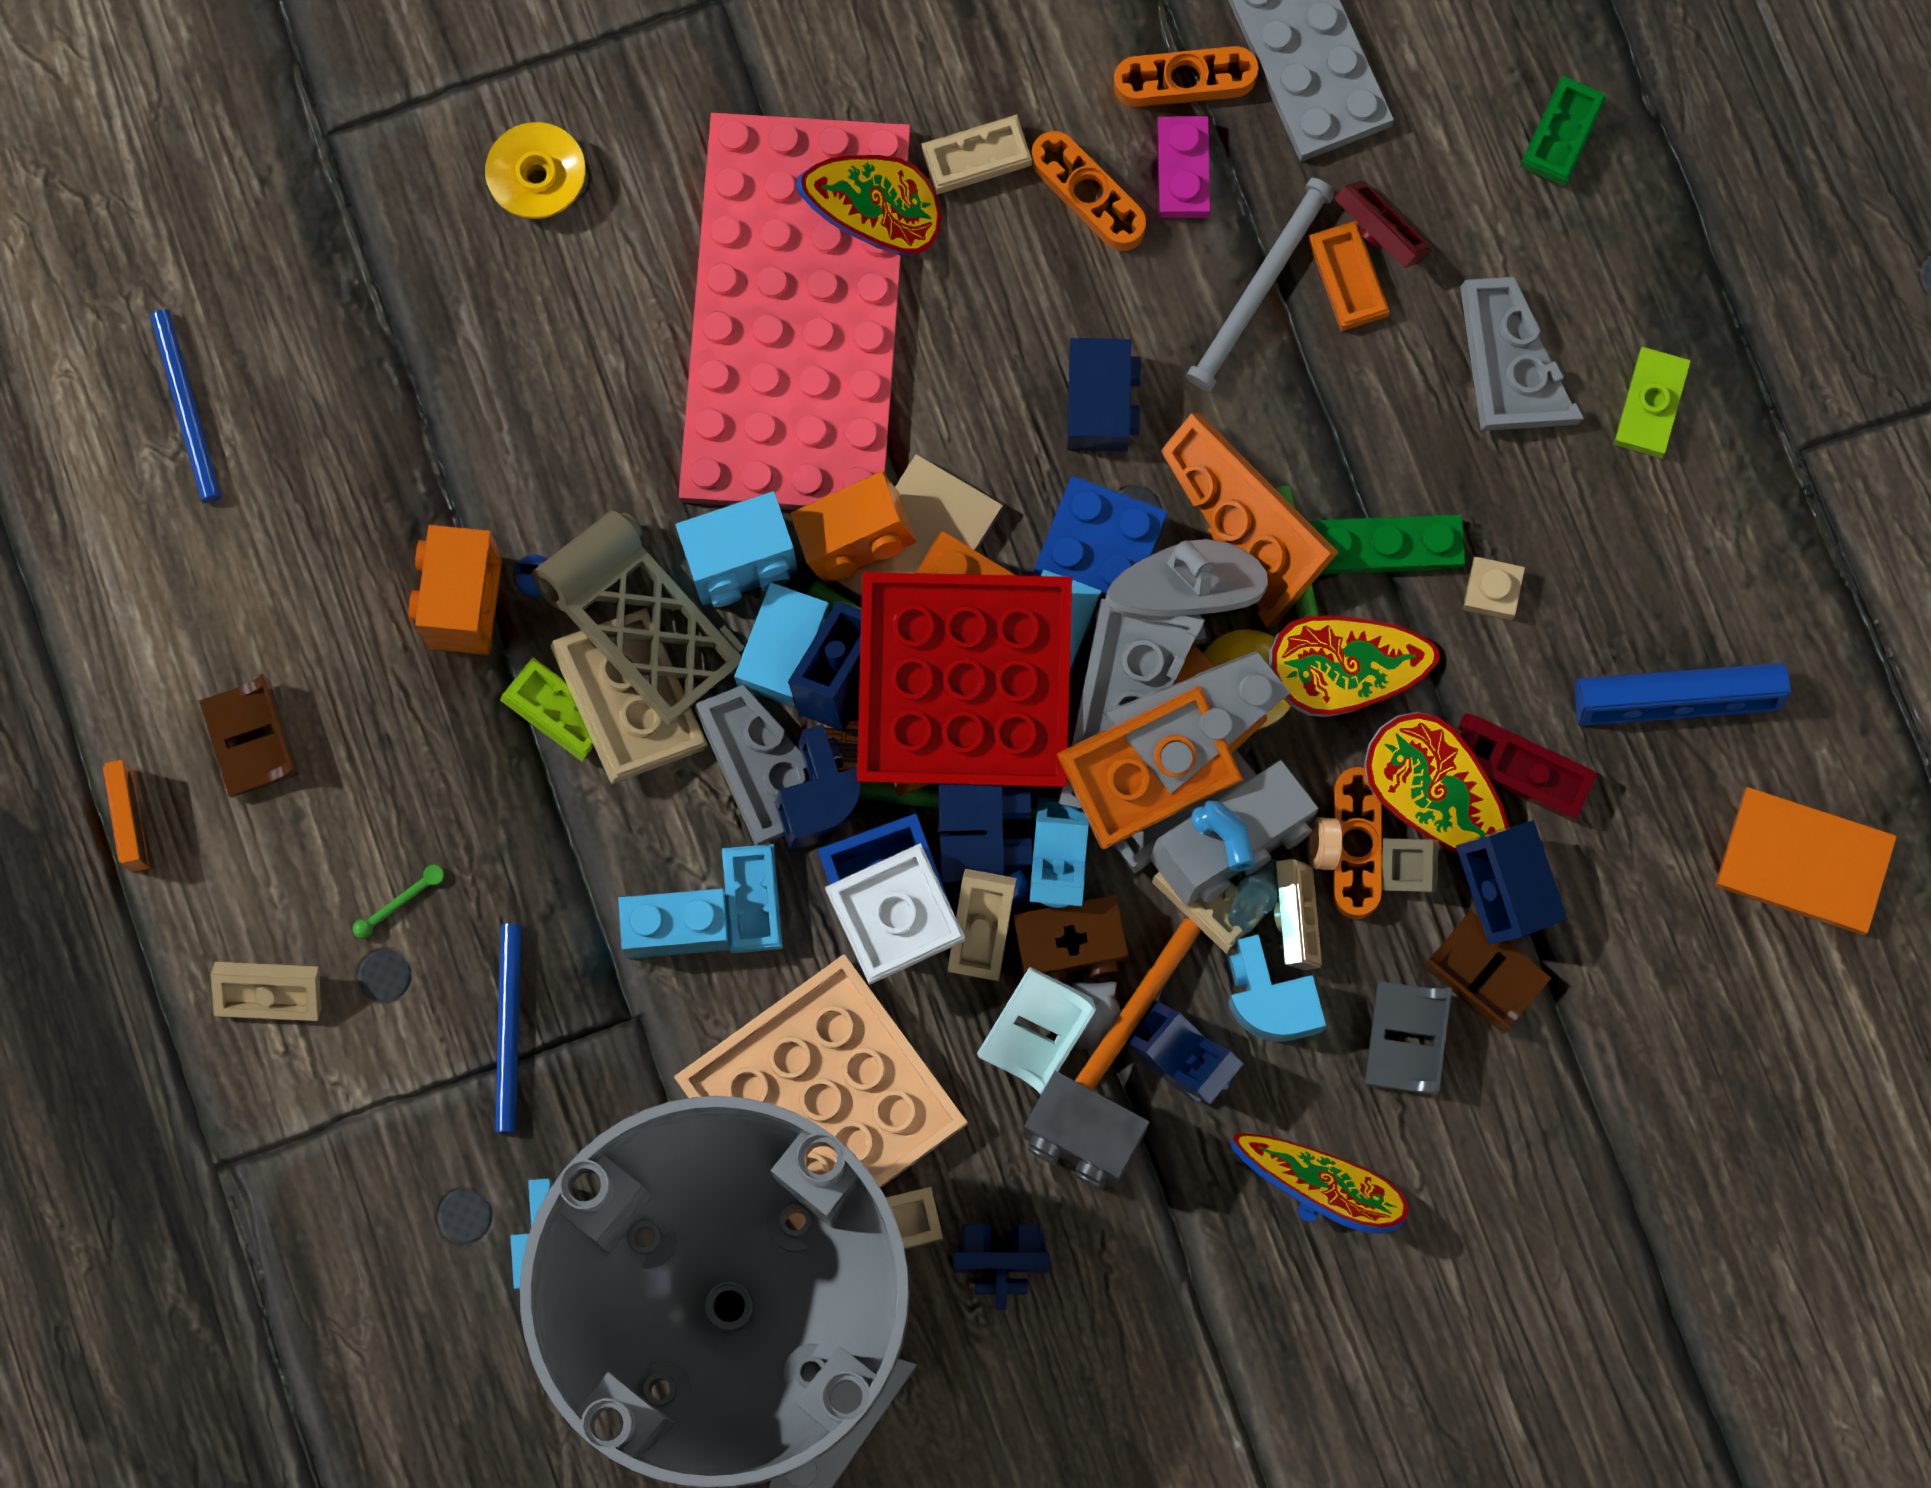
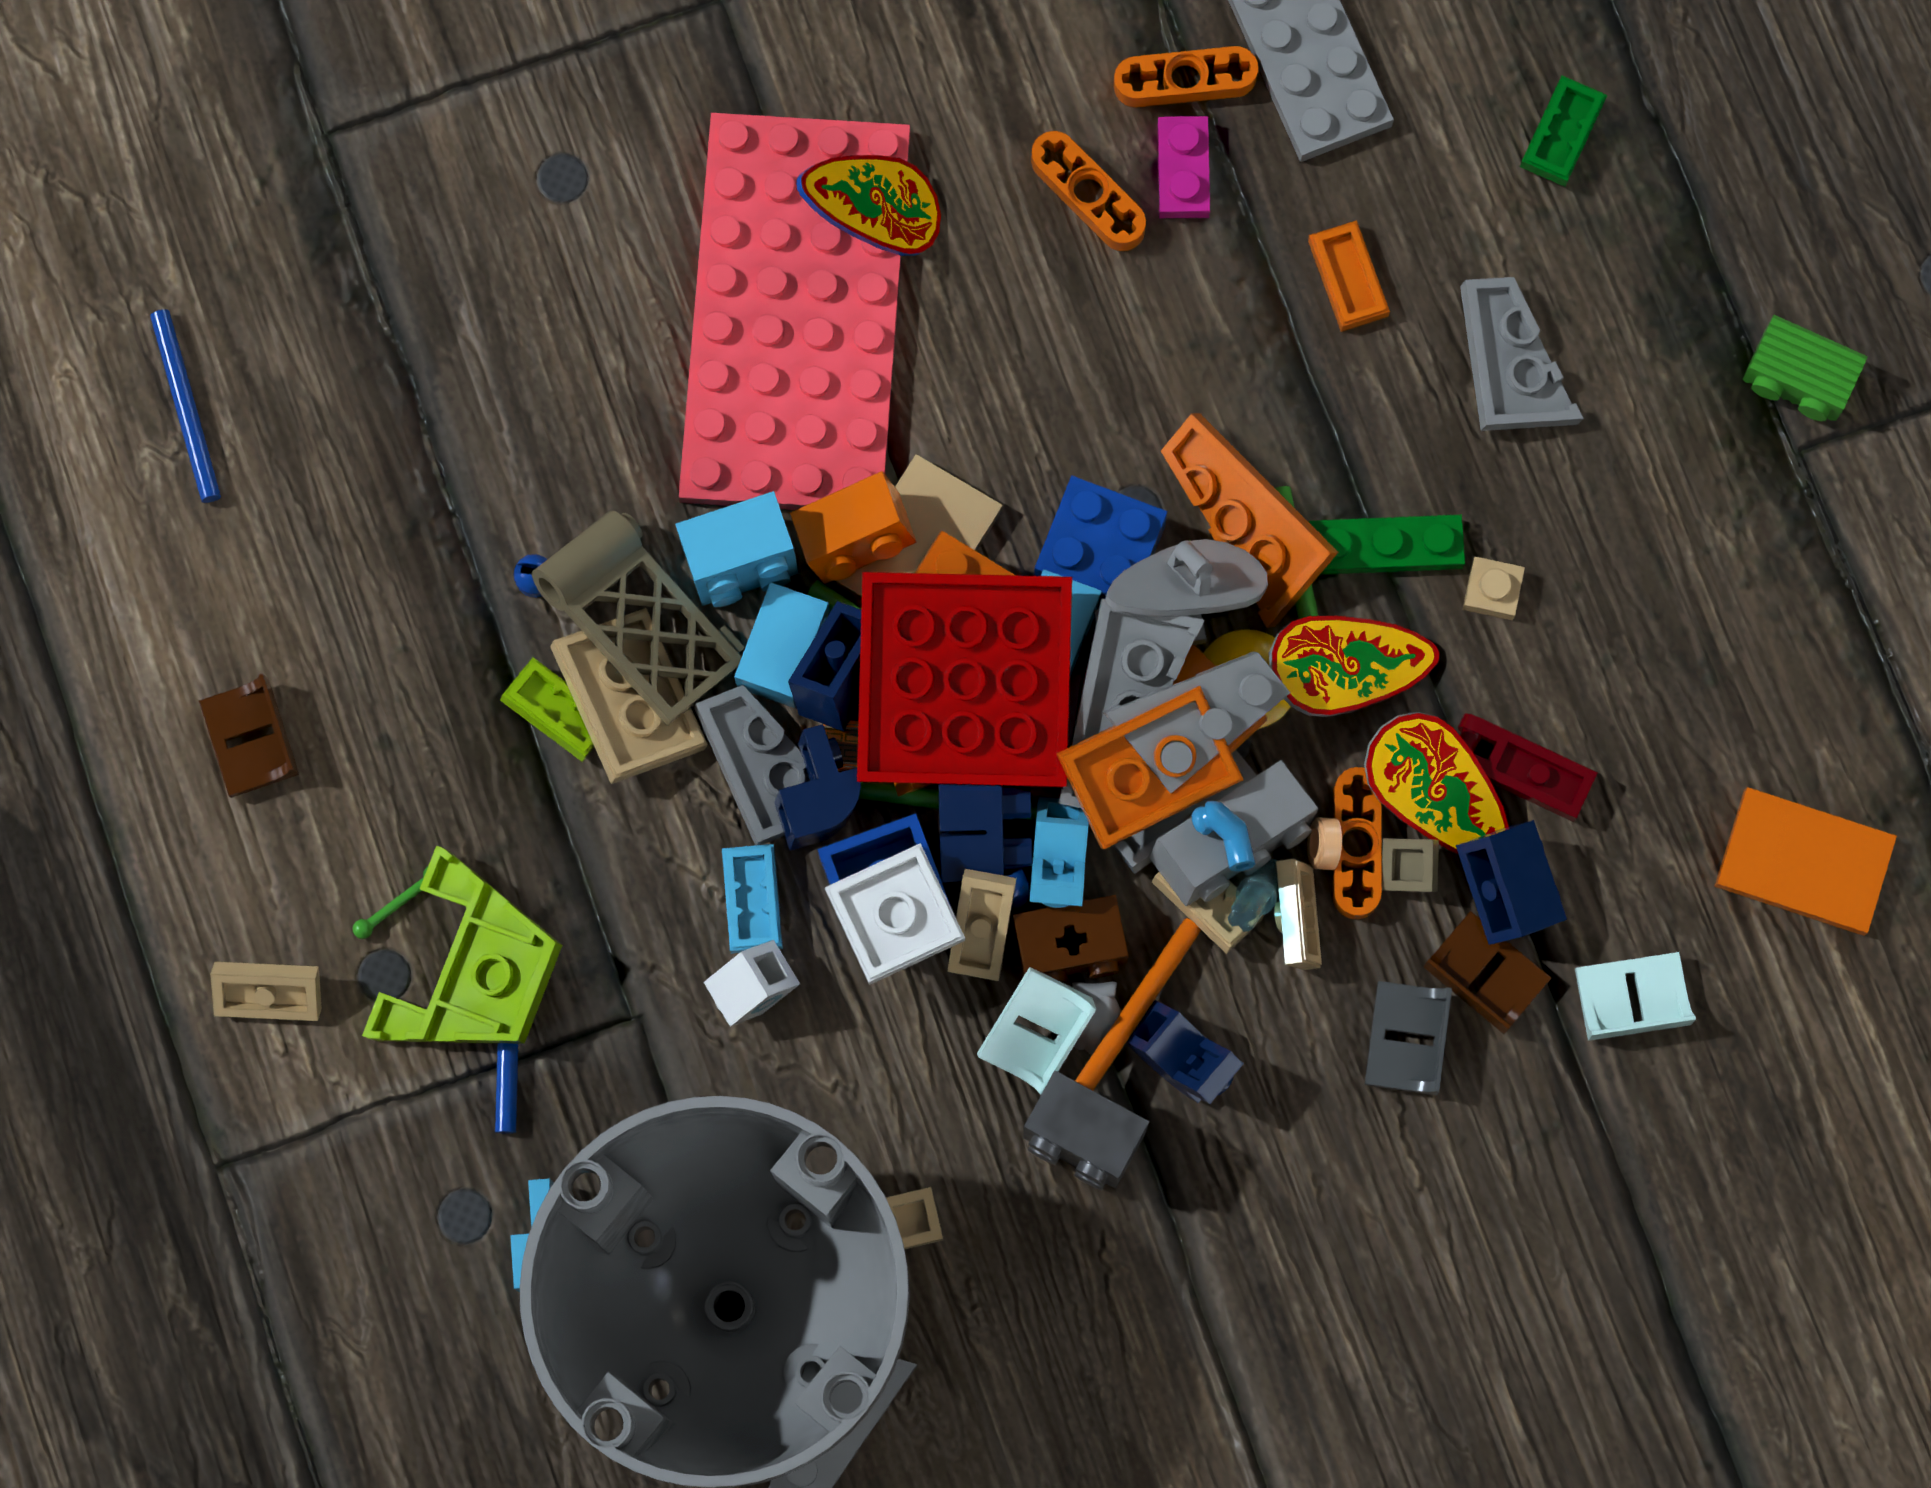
orange tile [103,760,150,872] -> none
orange brick [409,525,503,655] -> none
yellow dish [485,122,586,219] -> none
medium azure brick [618,888,730,959] -> none
light nougat plate [674,954,968,1230] -> none
tan plate [921,115,1032,195] -> none
dark blue hips [953,1224,1049,1310] -> none
dark blue brick [1067,338,1141,452] -> none
light grey bar [1185,178,1336,392] -> none
medium azure brick [1228,934,1326,1042] -> none
shield [1231,1133,1409,1234] -> none
dark red plate [1334,181,1432,268] -> none
blue brick [1575,663,1791,726] -> none
lime plate [1613,347,1691,459] -> none
none -> lime wing [362,846,563,1044]
none -> white brick [704,940,800,1027]
none -> light aqua piece [1575,952,1696,1041]
none -> bright green brick [1743,315,1868,421]

